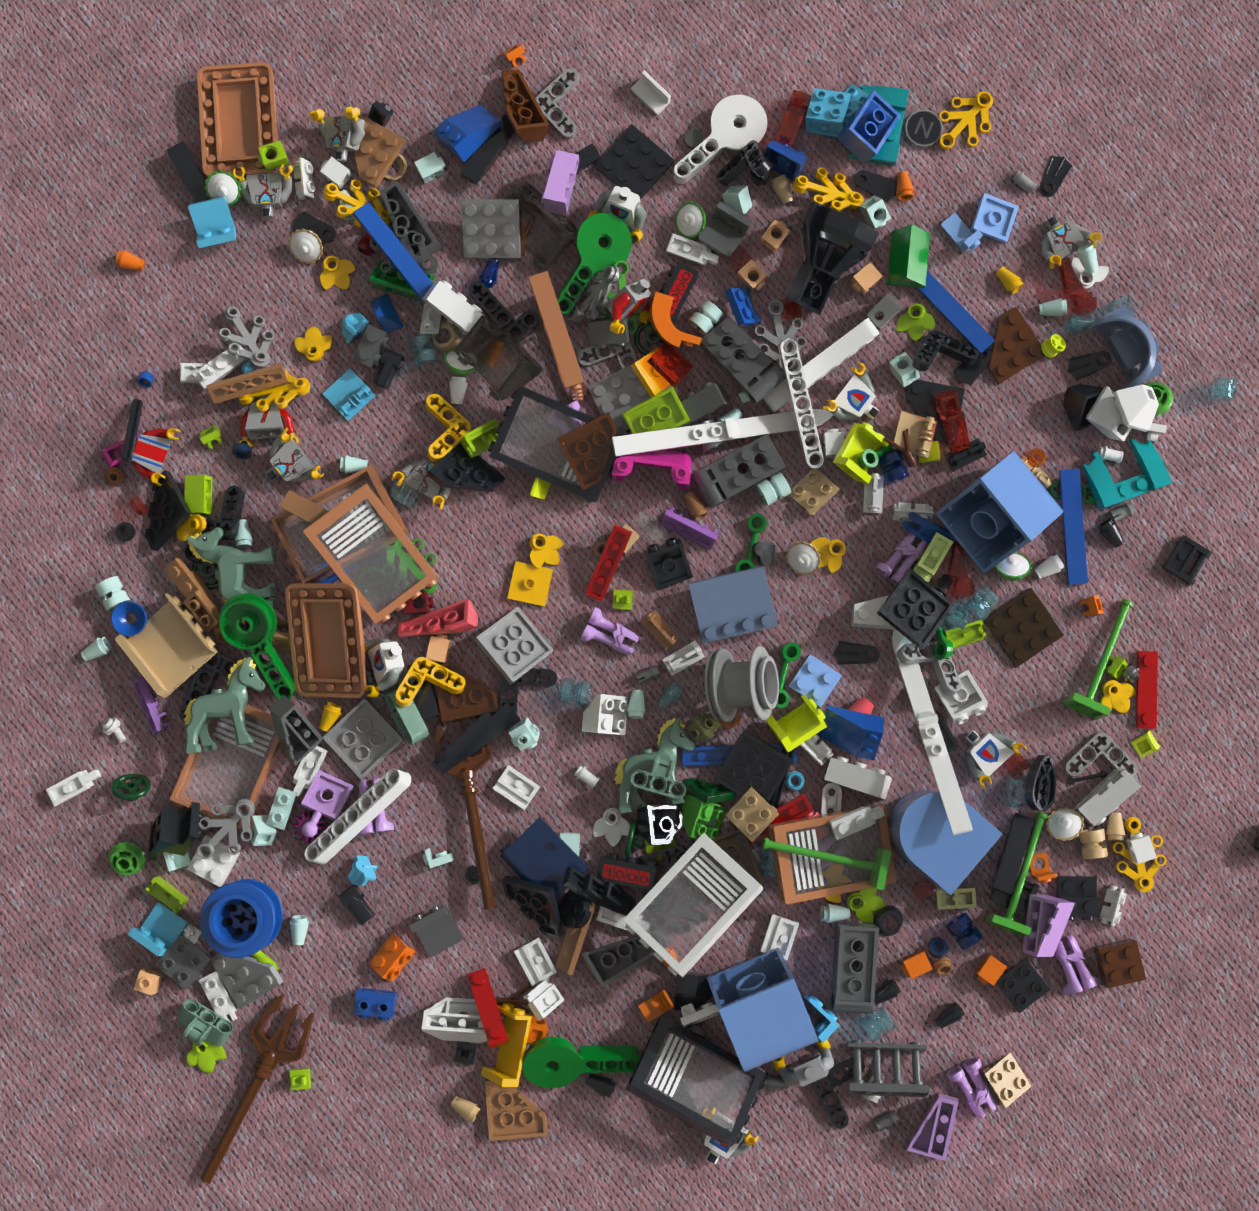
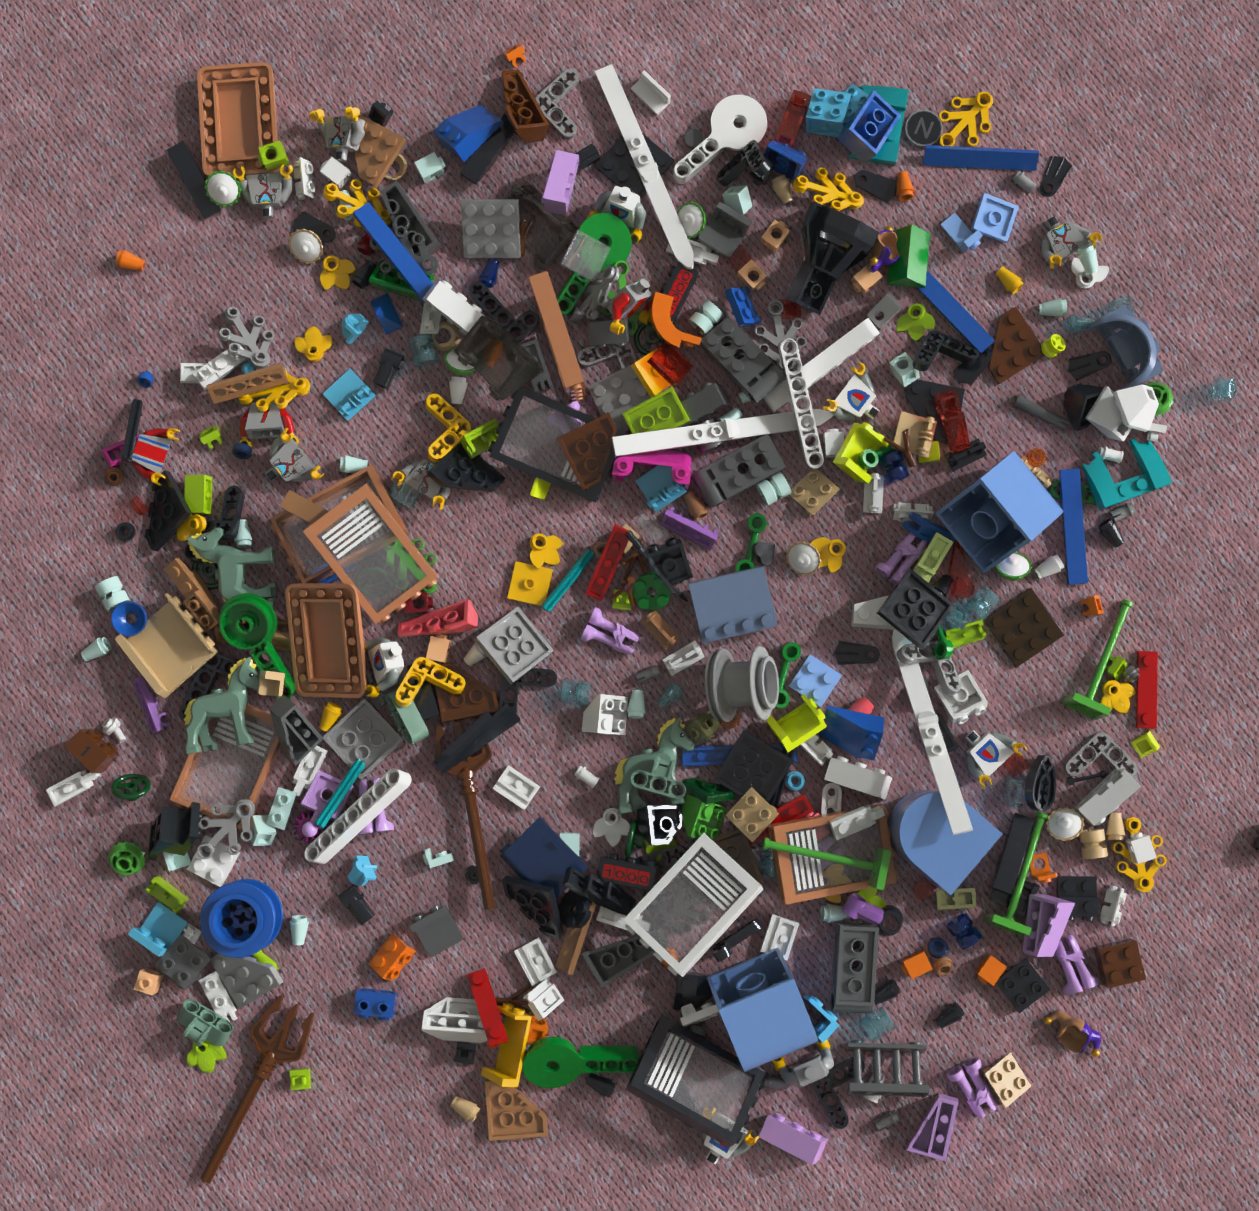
medium azure bracket [188,197,236,248] -> none
dark grey brick [353,324,390,369] -> none
light aqua brick [508,717,540,751] -> none
orange bracket [637,990,675,1023] -> none
light aqua brick [859,195,891,229] -> none
clear red slope [1059,257,1097,317] -> none
black plate [1162,535,1212,586] -> none
none -> reddish brown brick [65,729,119,773]
none -> tan panel [257,671,285,697]
none -> teal axle [315,759,365,828]
none -> black cone [351,260,377,289]
none -> white cone [464,642,487,666]
none -> dark grey hinge [519,339,553,393]
none -> teal axle [541,549,595,612]
none -> clear tile [560,229,611,283]
none -> white piece [595,64,694,270]
none -> reddish brown plant [609,576,636,610]
none -> reddish brown plant [621,539,647,581]
none -> black sword [625,530,688,602]
none -> green plate [633,572,672,610]
none -> medium azure hinge [636,465,687,512]
none -> black beam [711,918,763,962]
none -> lavender wedge [759,1112,828,1165]
none -> medium lavender piece [842,893,884,926]
none -> piece [867,226,900,273]
none -> blue tile [923,145,1039,171]
none -> dark grey pin [1012,394,1070,431]
none -> medium nougat piece [1044,1010,1101,1057]

